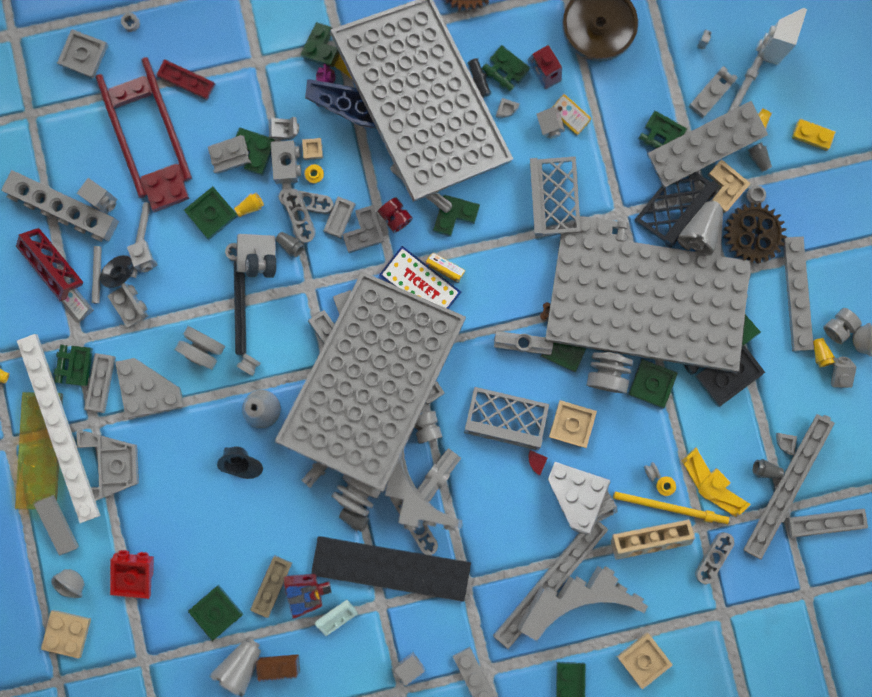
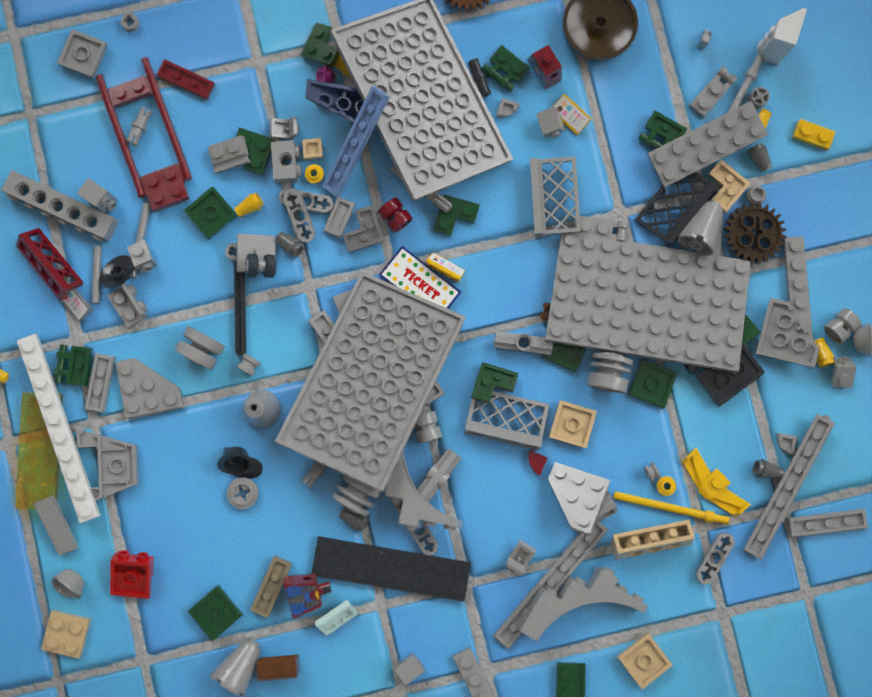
none -> light grey pin [126,107,152,146]
none -> light grey gear [227,478,259,509]
none -> medium blue plate [323,86,390,197]
none -> dark green plate [471,362,519,404]
none -> light grey bracket [505,540,536,575]
none -> flat silver wheel [747,87,770,110]
none -> light grey plate [756,298,819,368]

